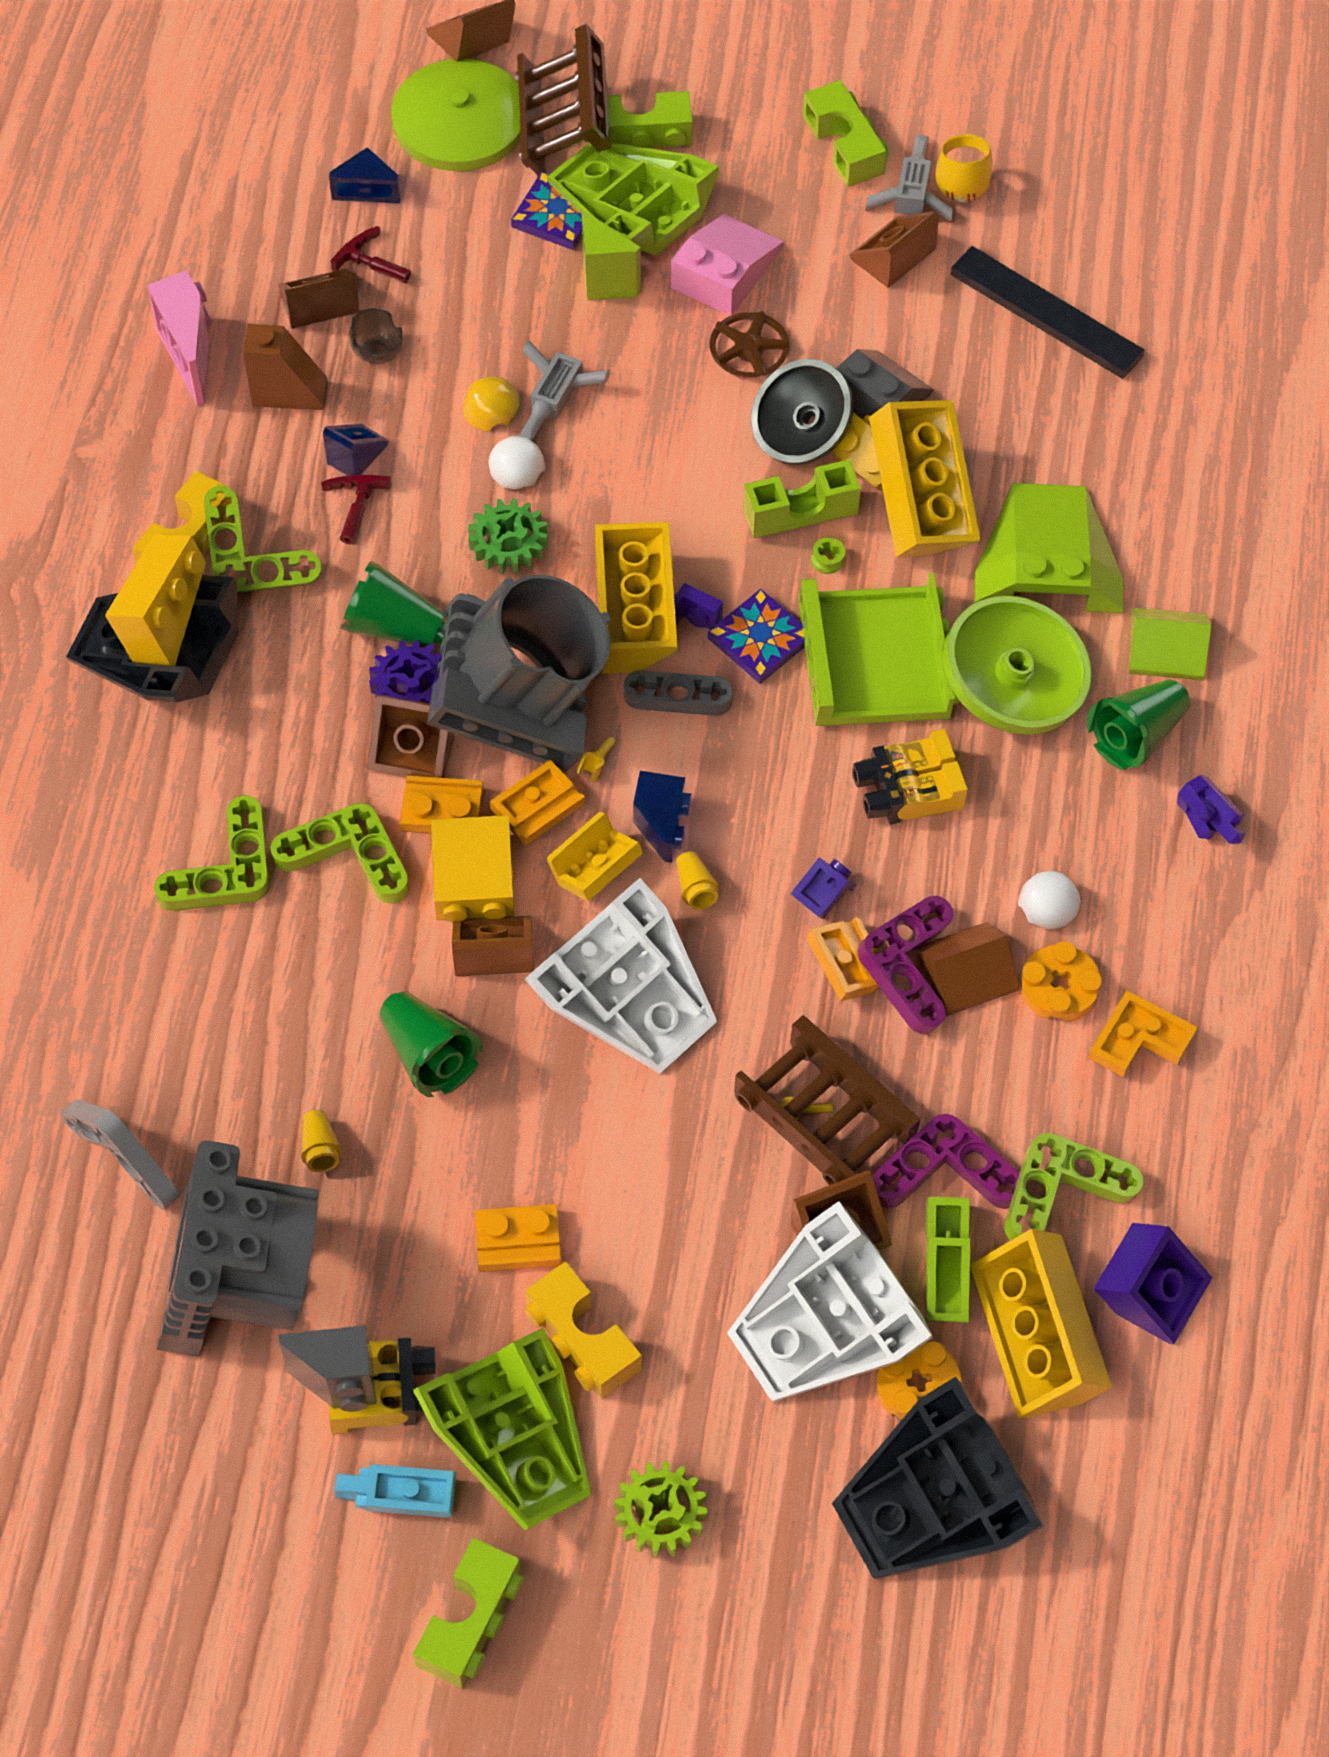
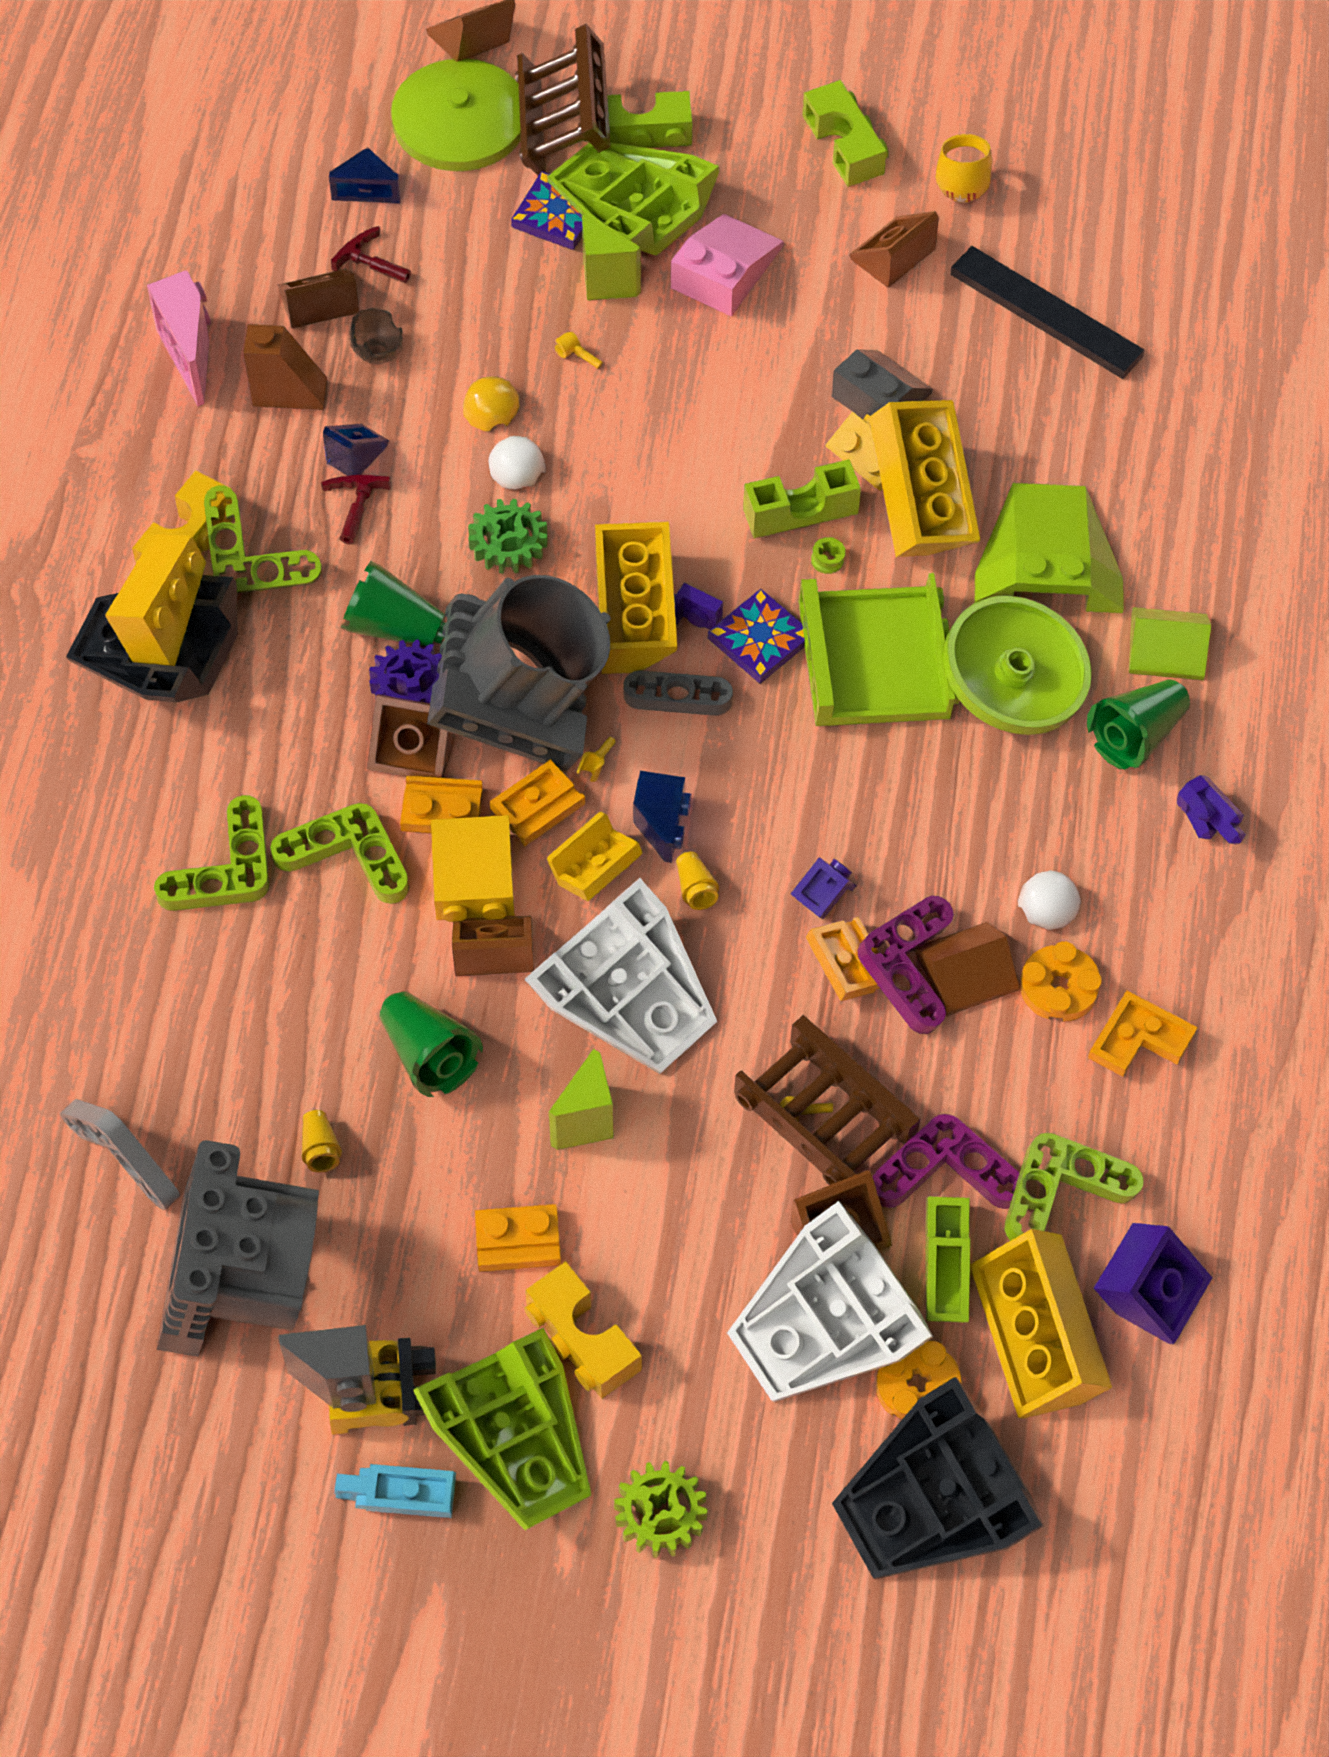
lime arch [412,1537,524,1689] -> none
light grey piece [519,340,610,441] -> none
reddish brown wheel [710,311,789,378] -> none
pearl dark grey dish [751,359,854,465] -> none
hips [852,728,968,825] -> none
light grey piece [865,135,953,222] -> none
none -> lime slope [549,1049,614,1150]
none -> yellow hand [554,332,603,369]

